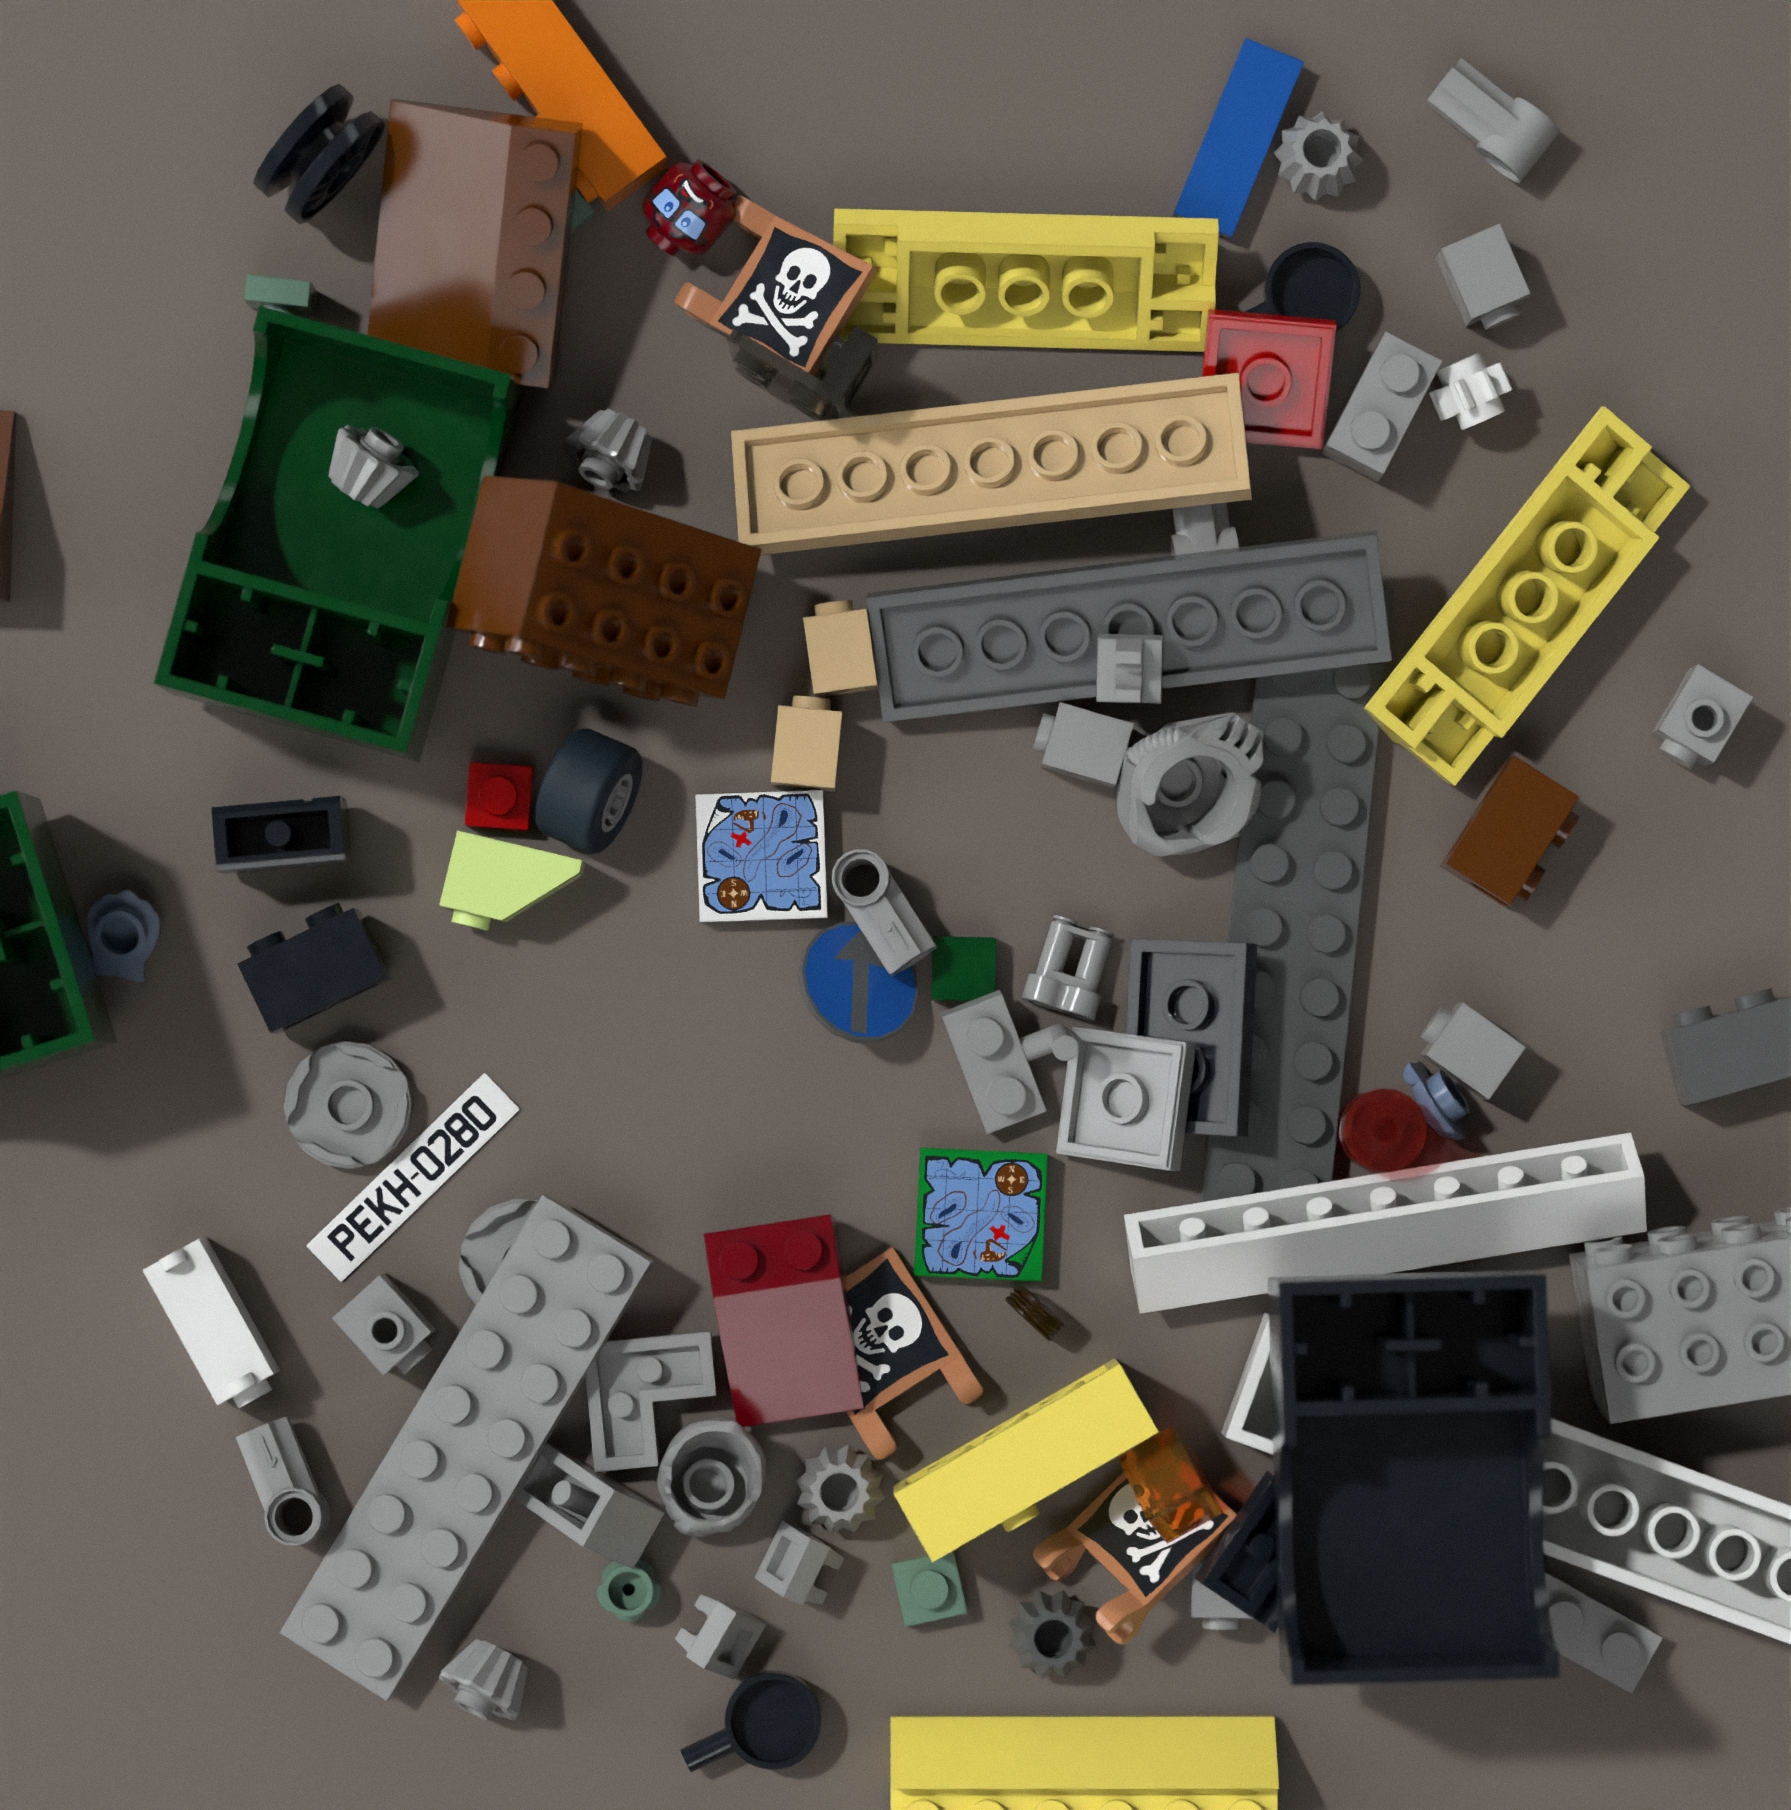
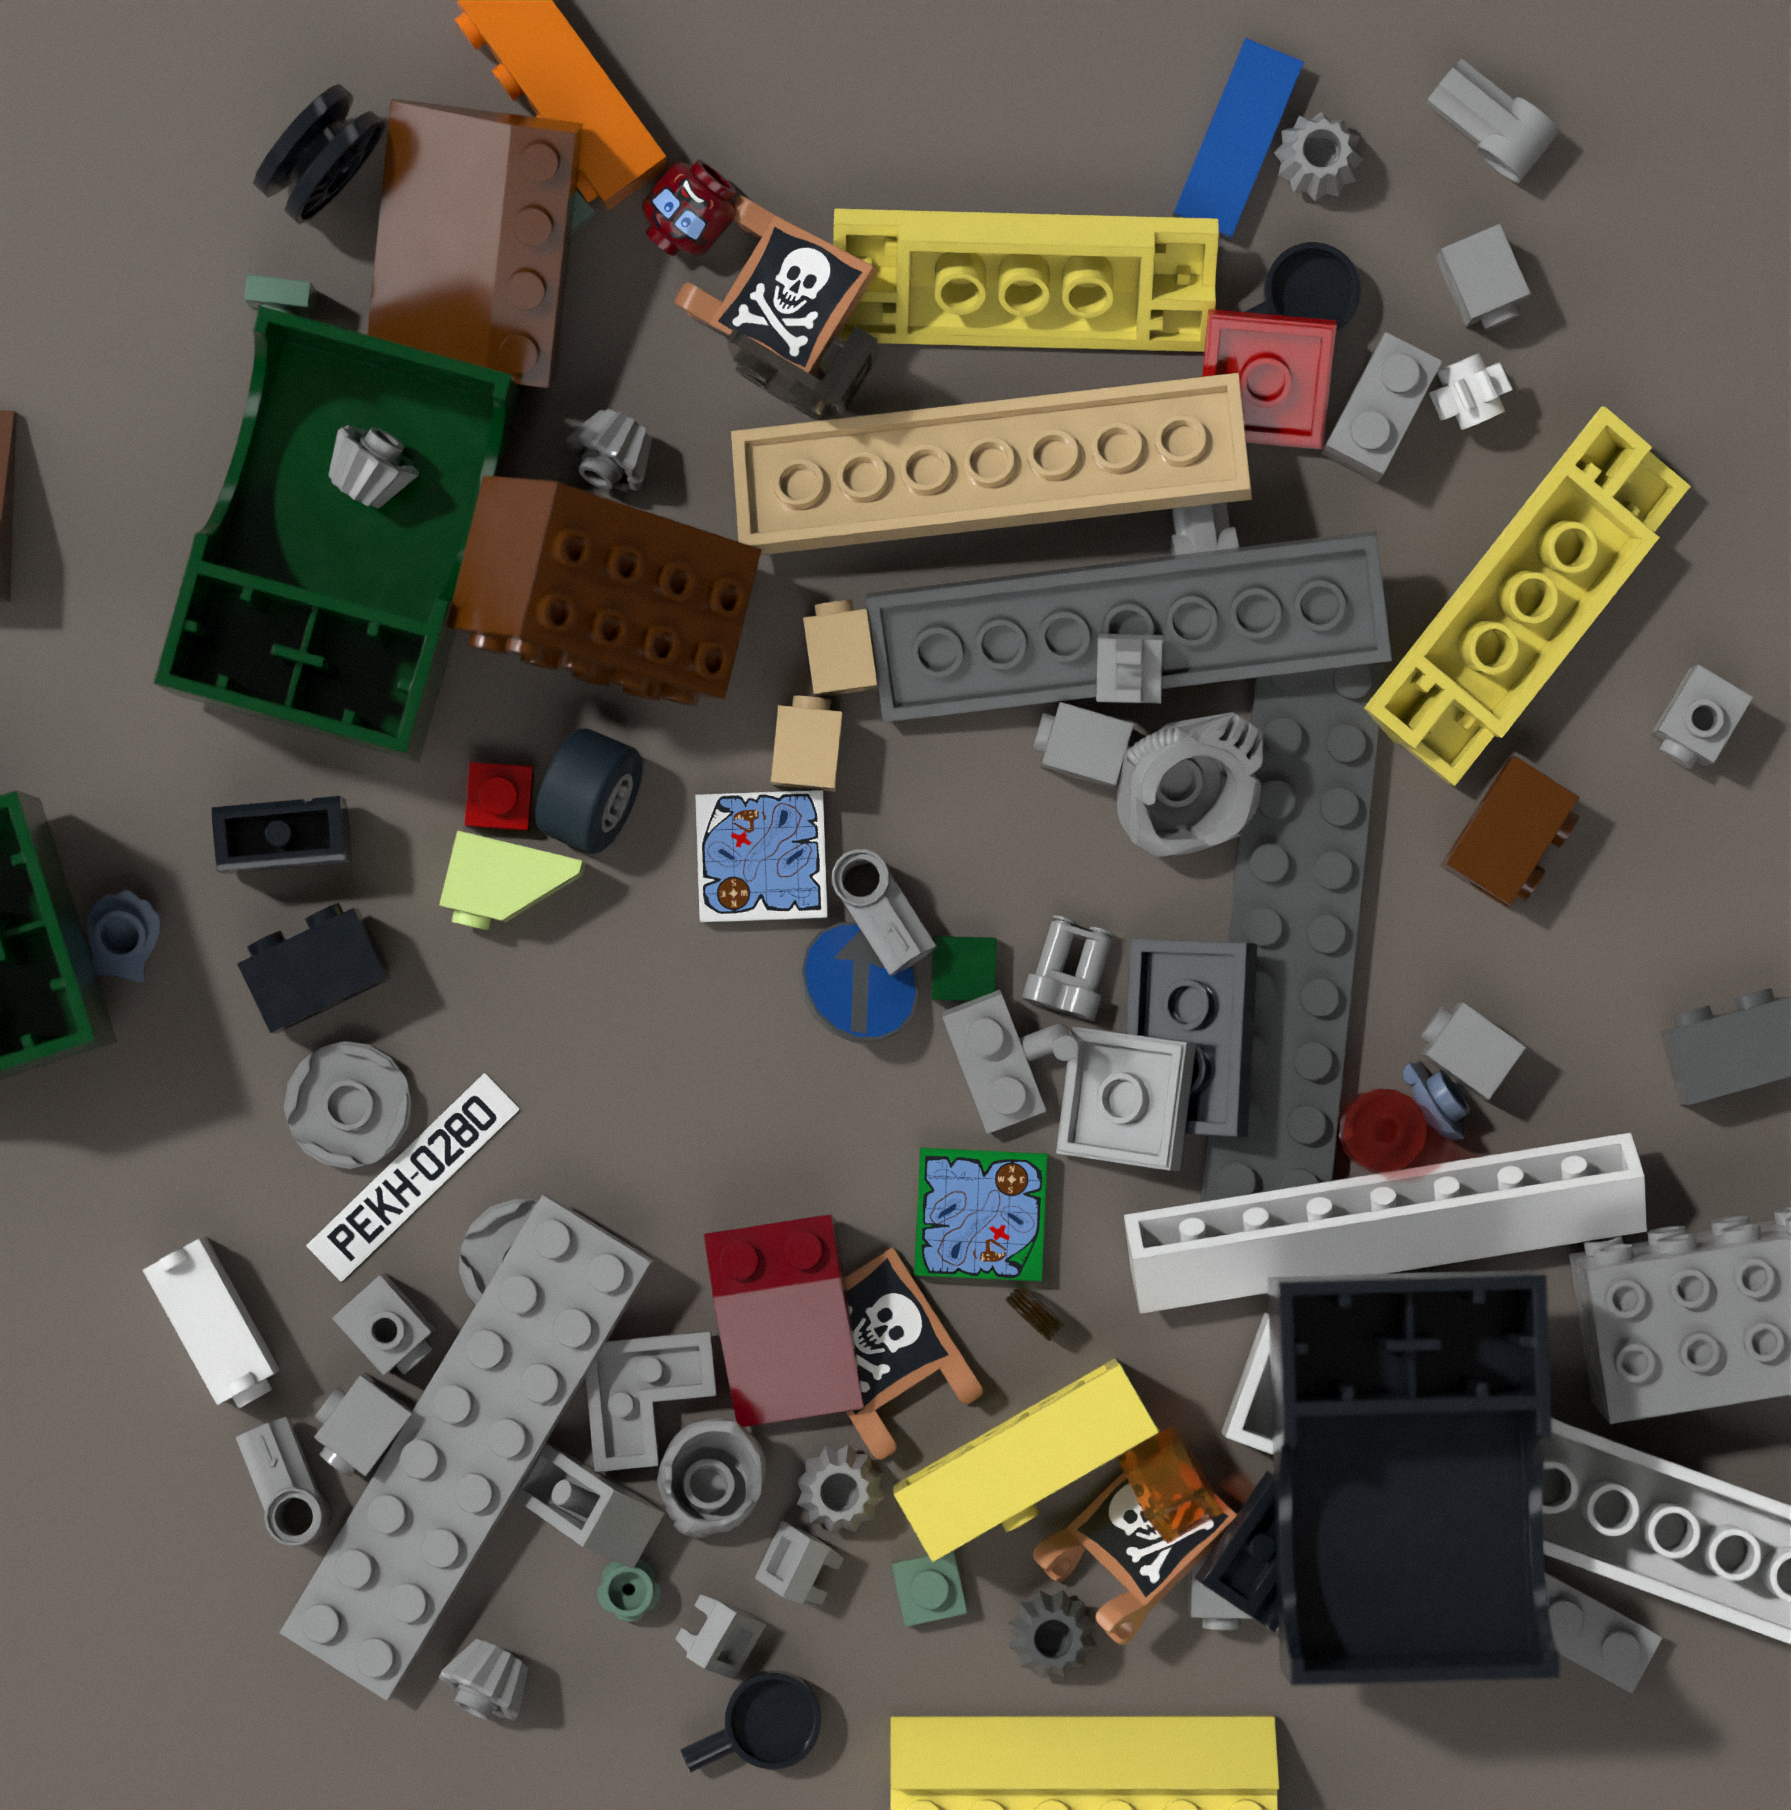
none -> light grey brick [314,1373,414,1477]

